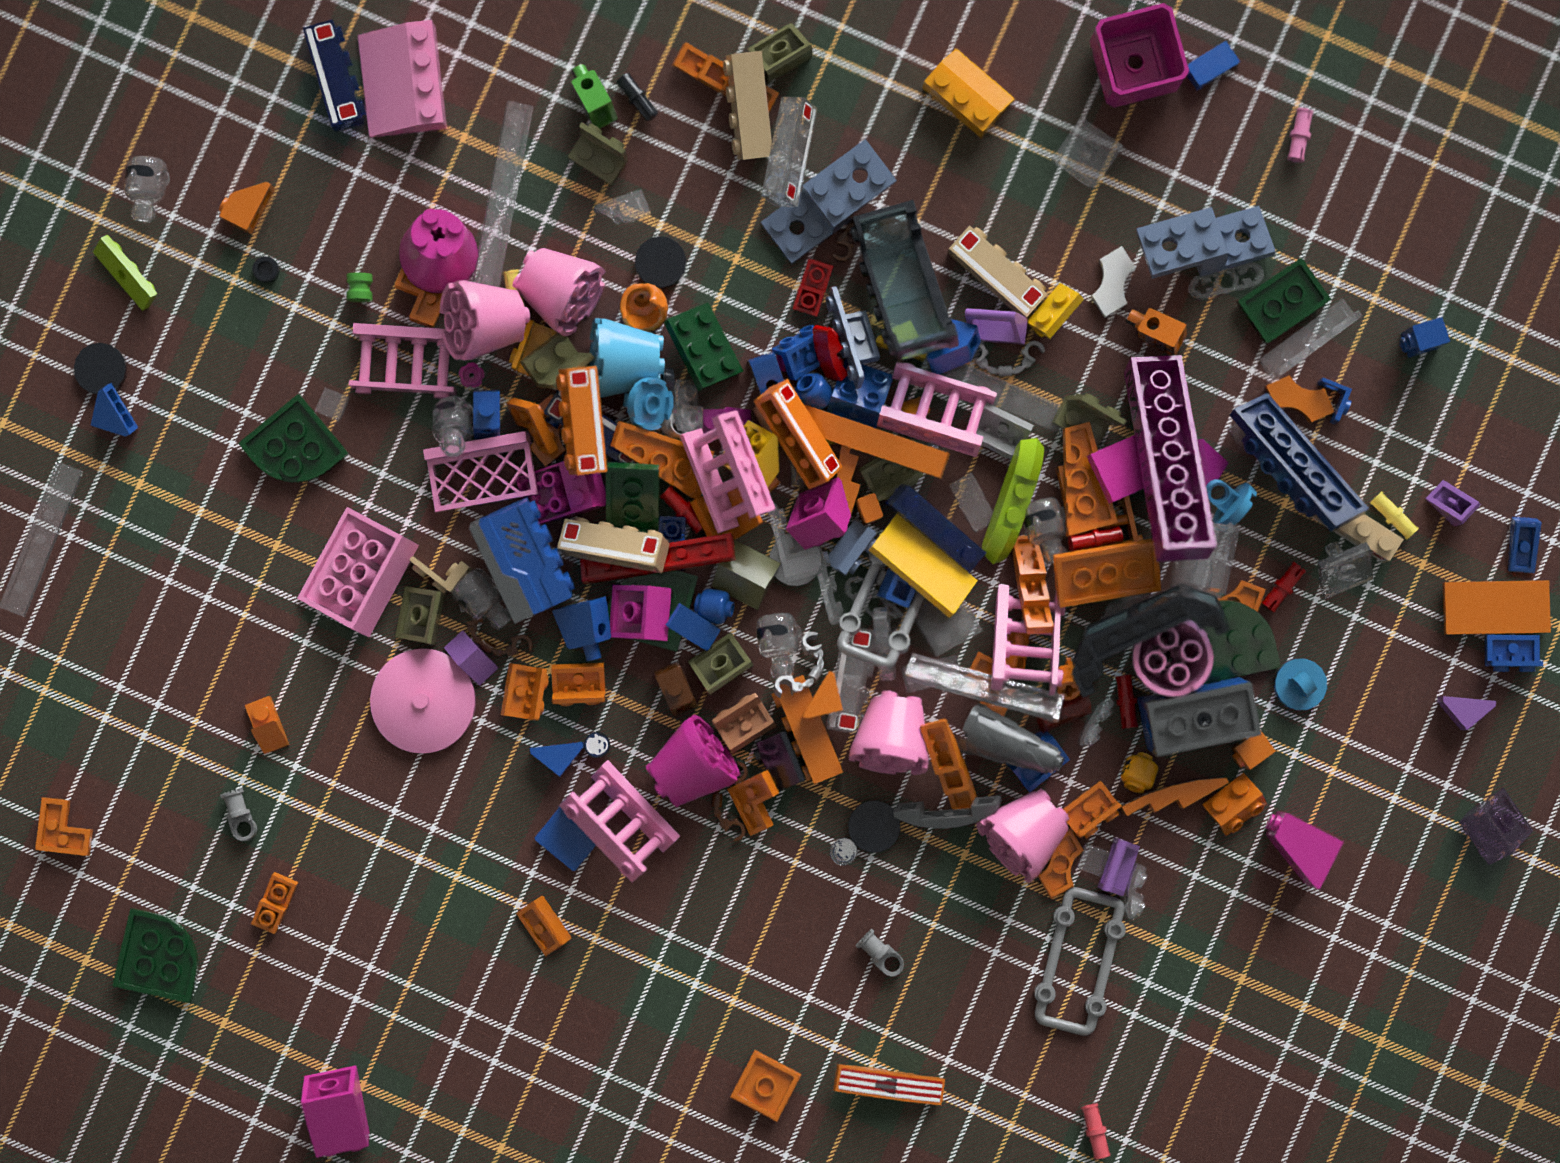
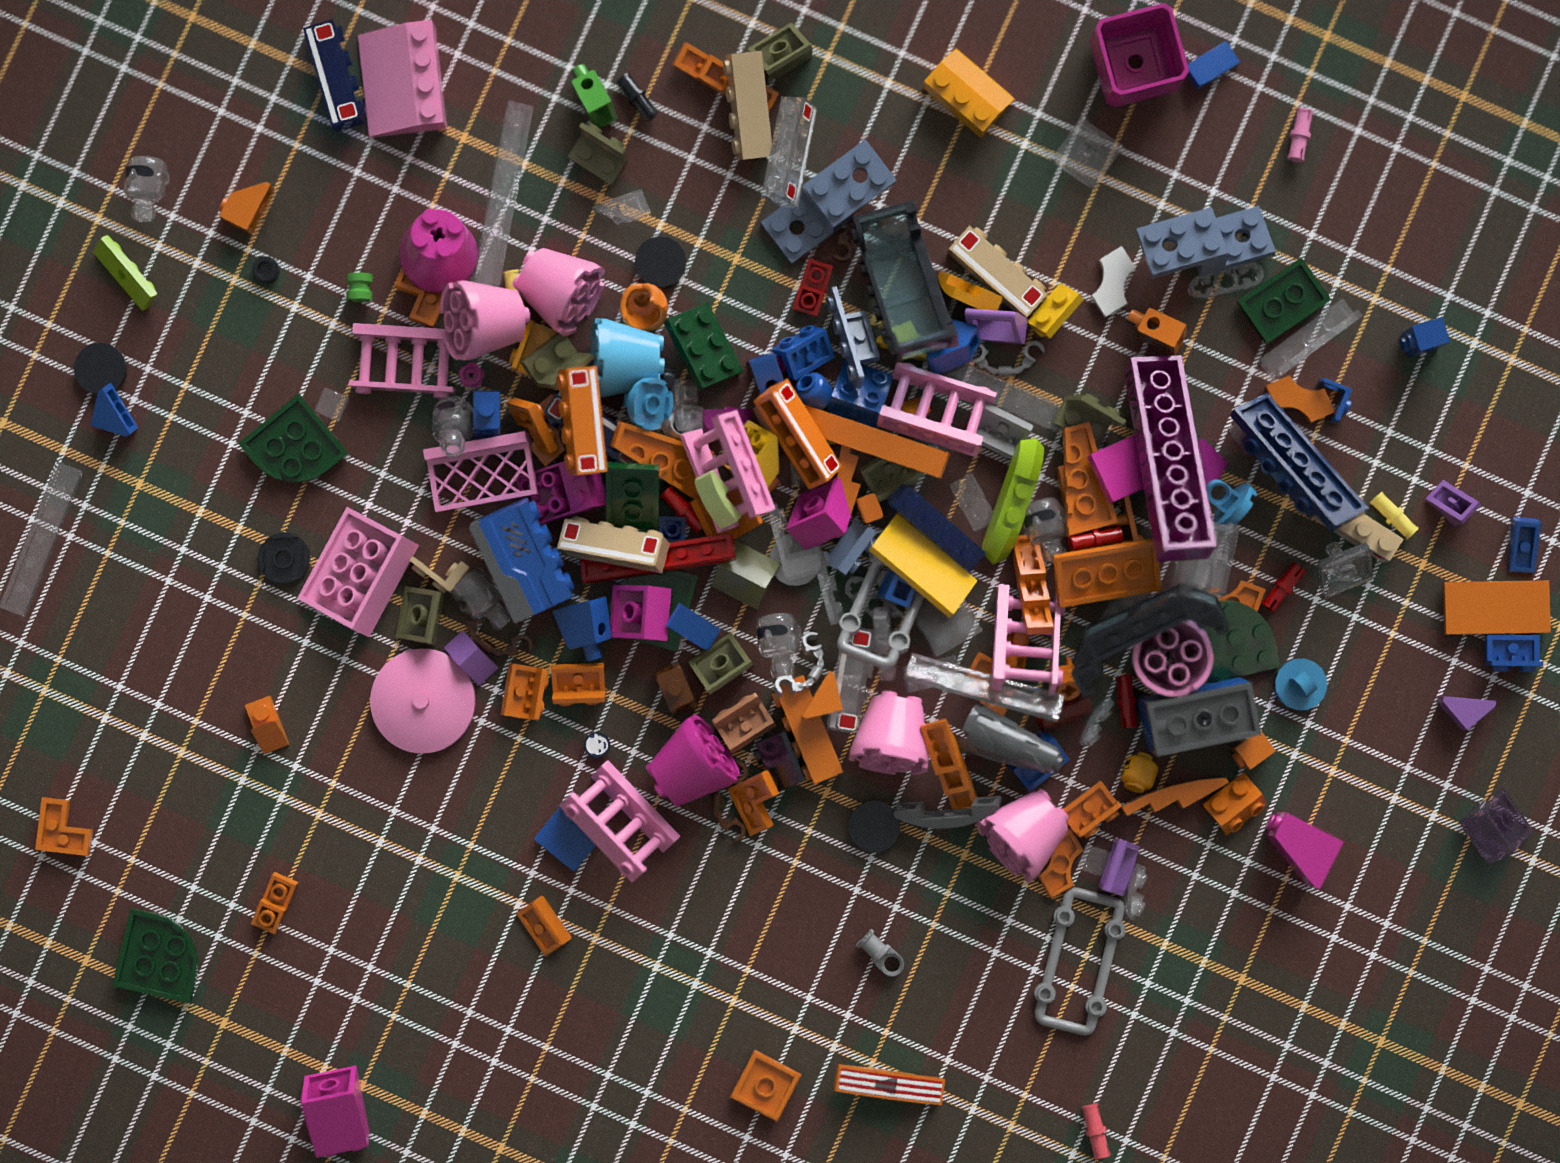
light grey connector [220,788,257,841] -> none
blue slope [530,742,584,776] -> none
blue head [694,588,735,624] -> none
red slope [813,325,848,381] -> none
clear tile [830,838,857,866] -> none
none -> black tile [257,532,311,585]
none -> yellowish green slope [694,470,742,529]
none -> light orange slope [938,270,1003,310]

